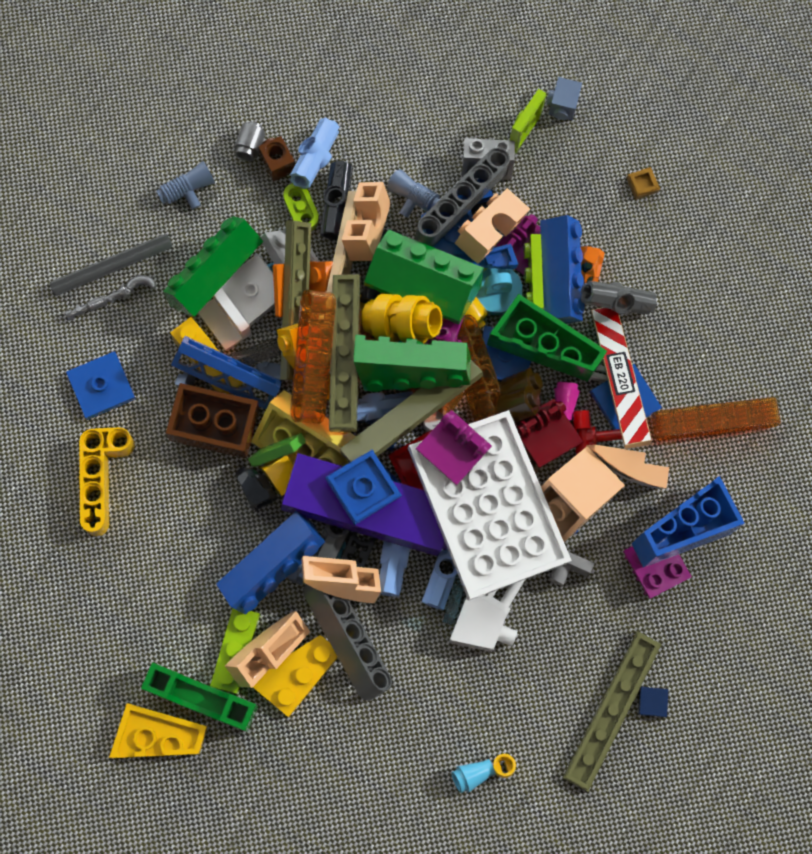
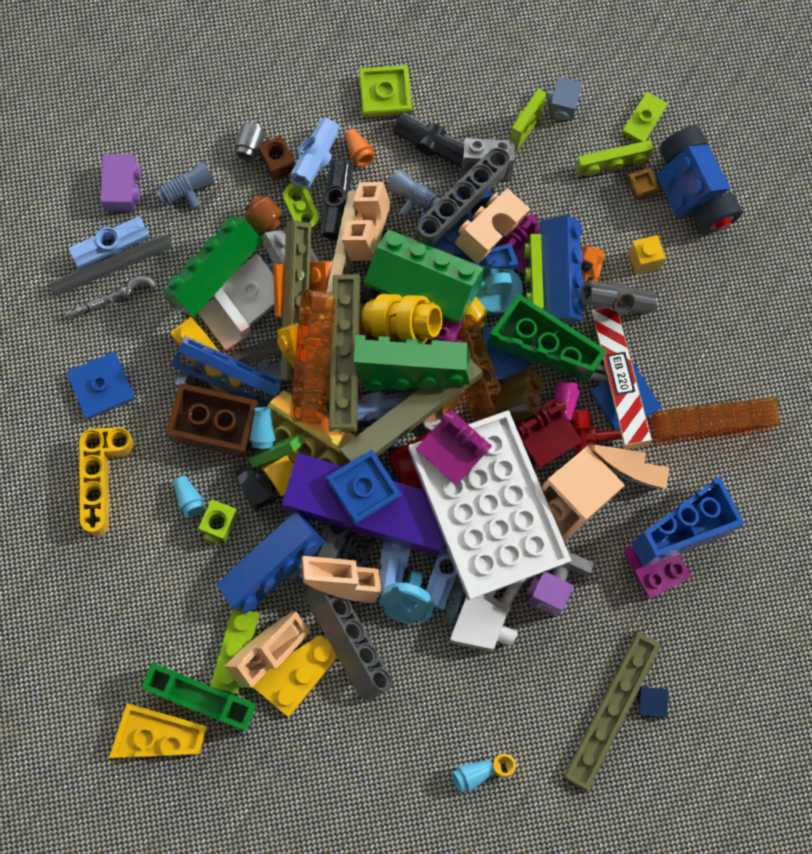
none -> light blue piece [69,216,150,269]
none -> medium lavender brick [101,154,141,212]
none -> medium azure cone [173,476,205,518]
none -> lime brick [198,499,238,544]
none -> dark orange head [244,195,282,234]
none -> medium azure cone [249,407,276,449]
none -> orange cone [343,129,375,167]
none -> lime plate [358,65,412,118]
none -> medium azure tile [379,570,435,624]
none -> black piece [393,112,464,167]
none -> medium lavender brick [525,571,574,617]
none -> lime plate [575,140,653,176]
none -> lime plate [622,92,668,143]
none -> yellow brick [628,235,665,275]
none -> brick [655,126,743,234]

